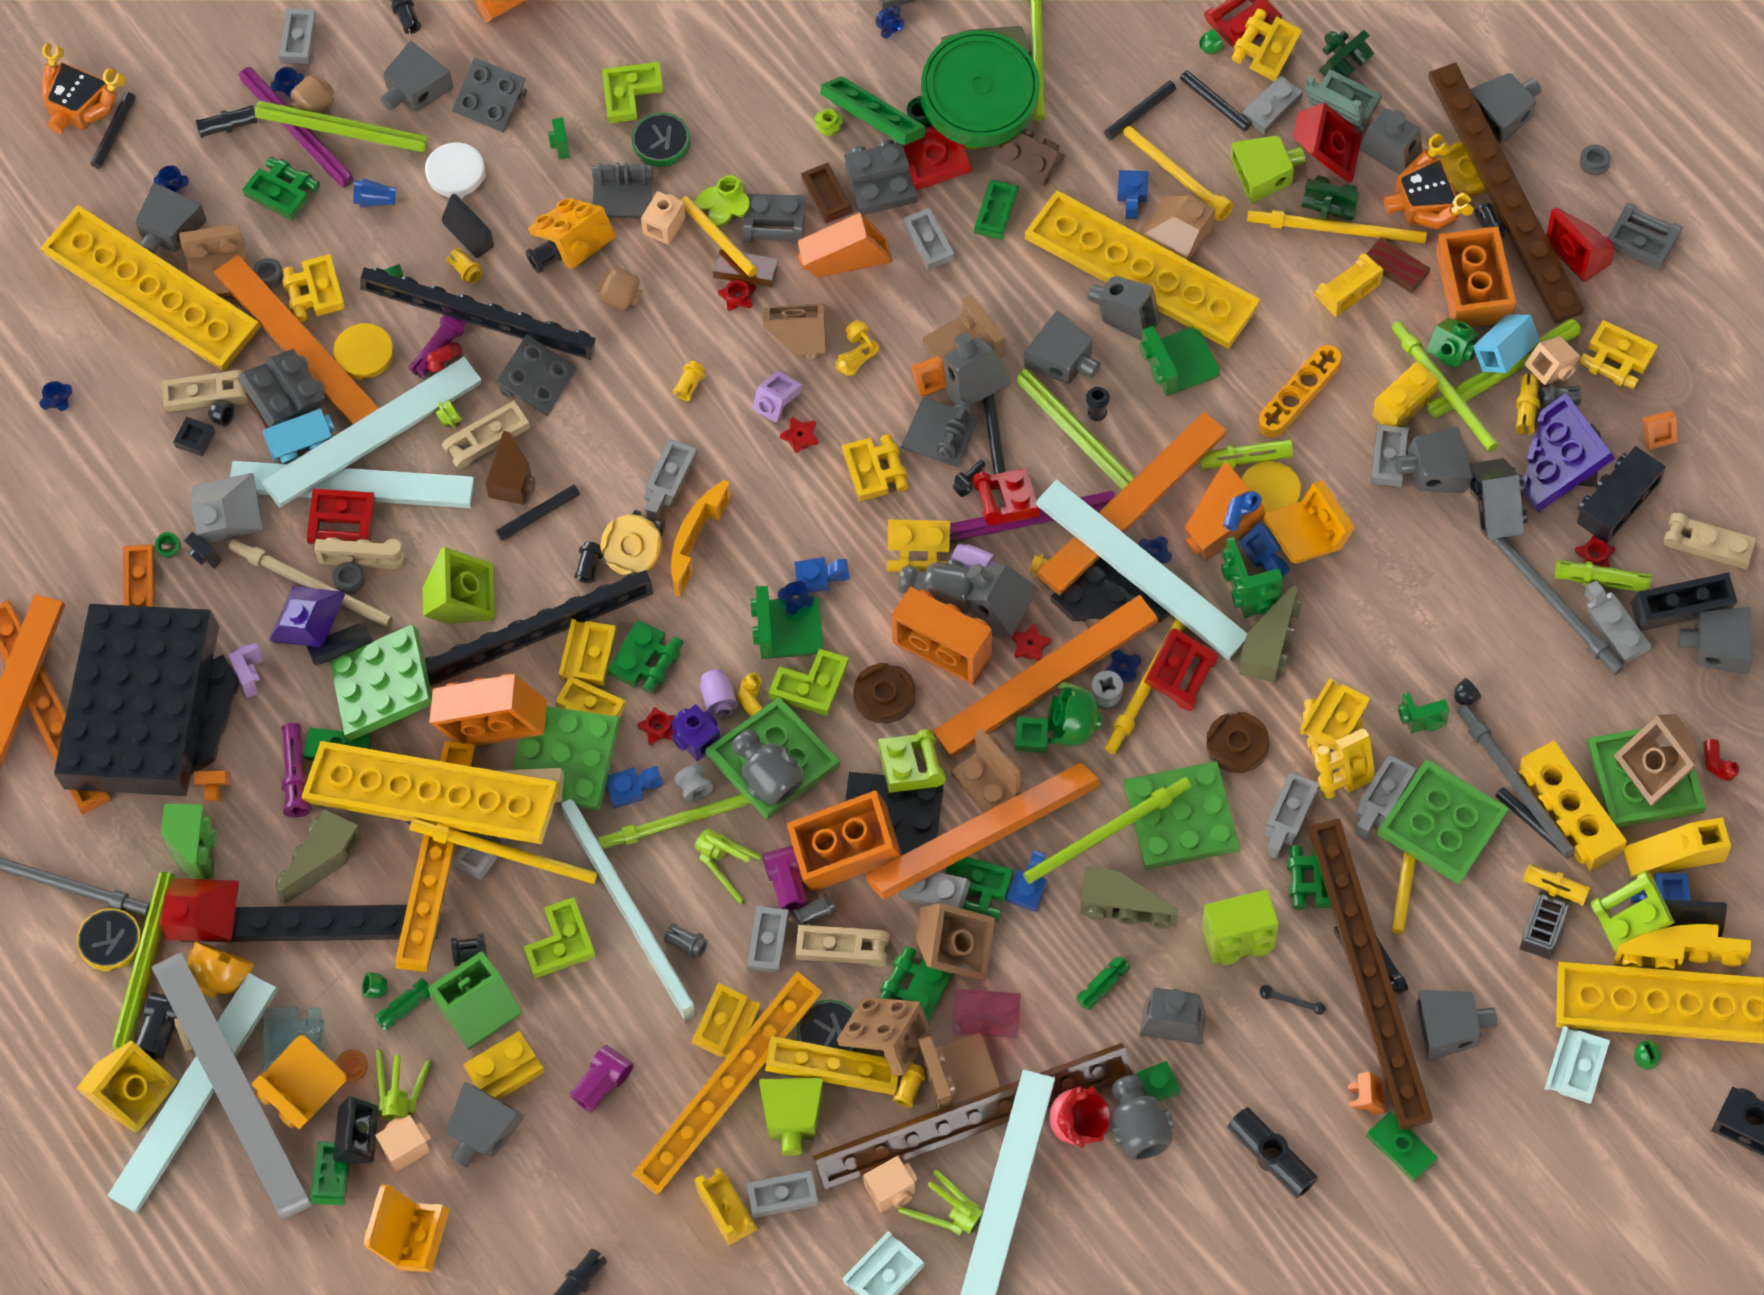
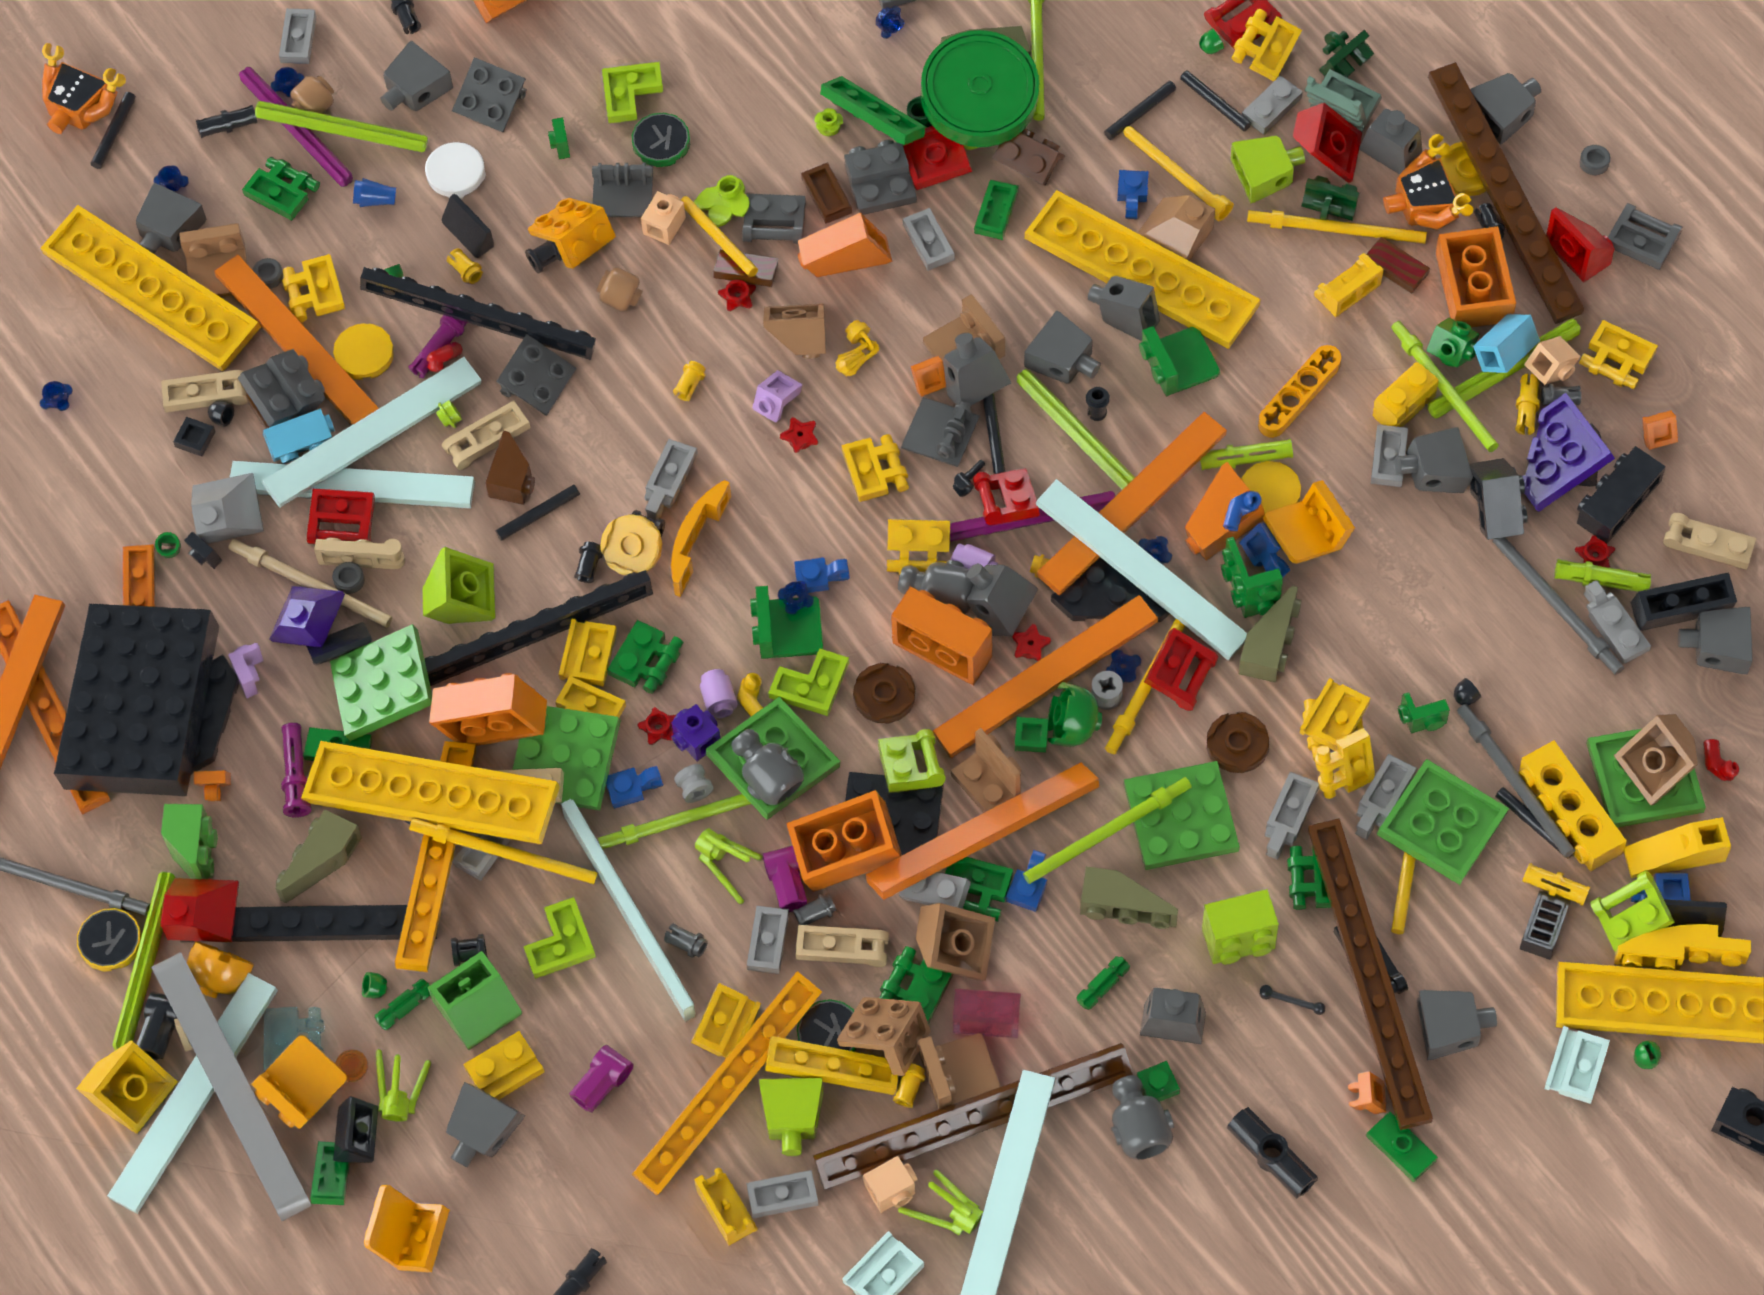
light nougat brick [375,1115,431,1172] -> none
red hair [1049,1086,1111,1148] -> none

